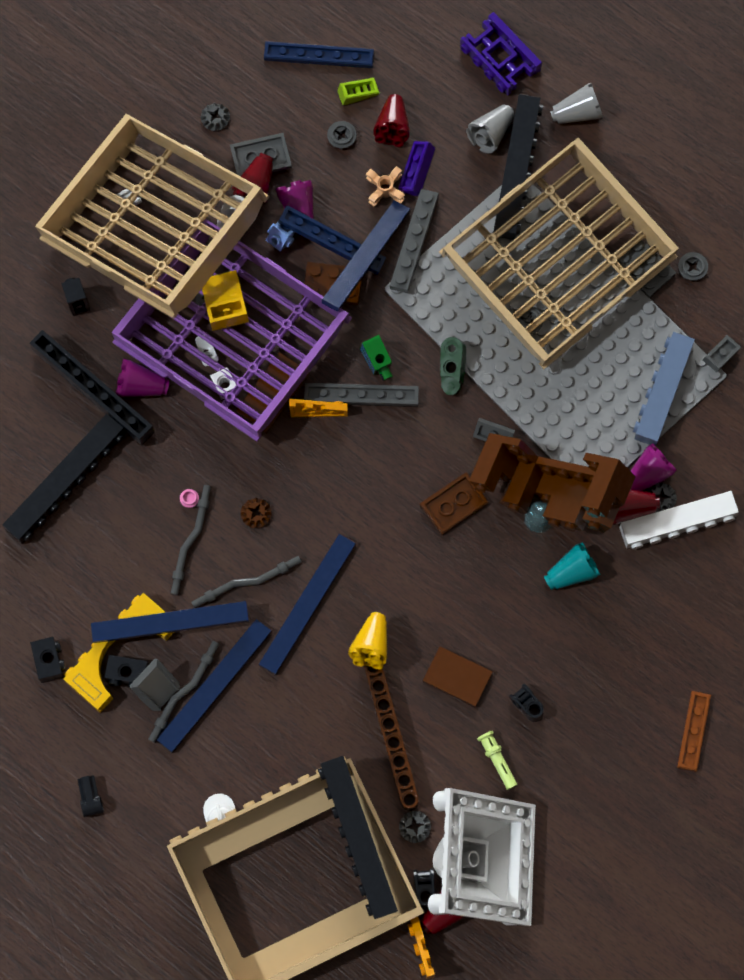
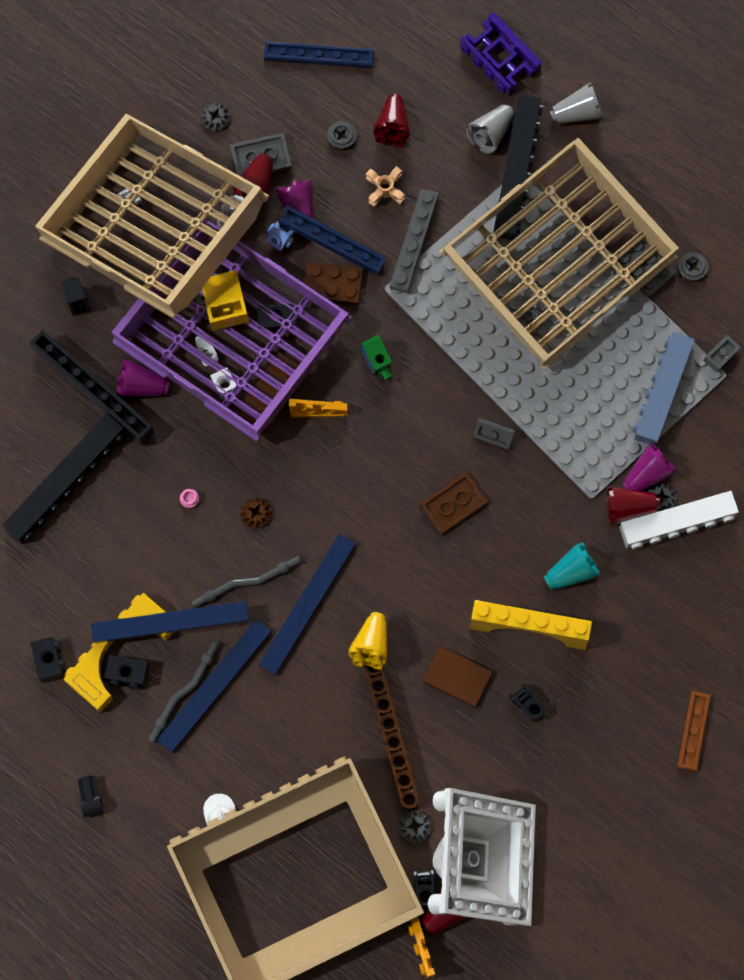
dark grey slope [130,659,180,711] -> none
dark grey bar [170,485,211,595] -> none
dark grey plate [304,383,419,406] -> none
black brick [318,756,398,919] -> none
dark blue tile [322,200,410,312] -> none
lime slope [338,78,379,105] -> none
dark purple slope [398,141,435,196] -> none
dark green piece [440,337,466,396] -> none
reddish brown brick [469,433,636,533] -> none
yellowish green pin [477,730,518,790] -> none
clear light blue hair [524,501,551,533] -> none
none -> black brick [257,303,297,332]
none -> yellow arch [470,600,592,650]

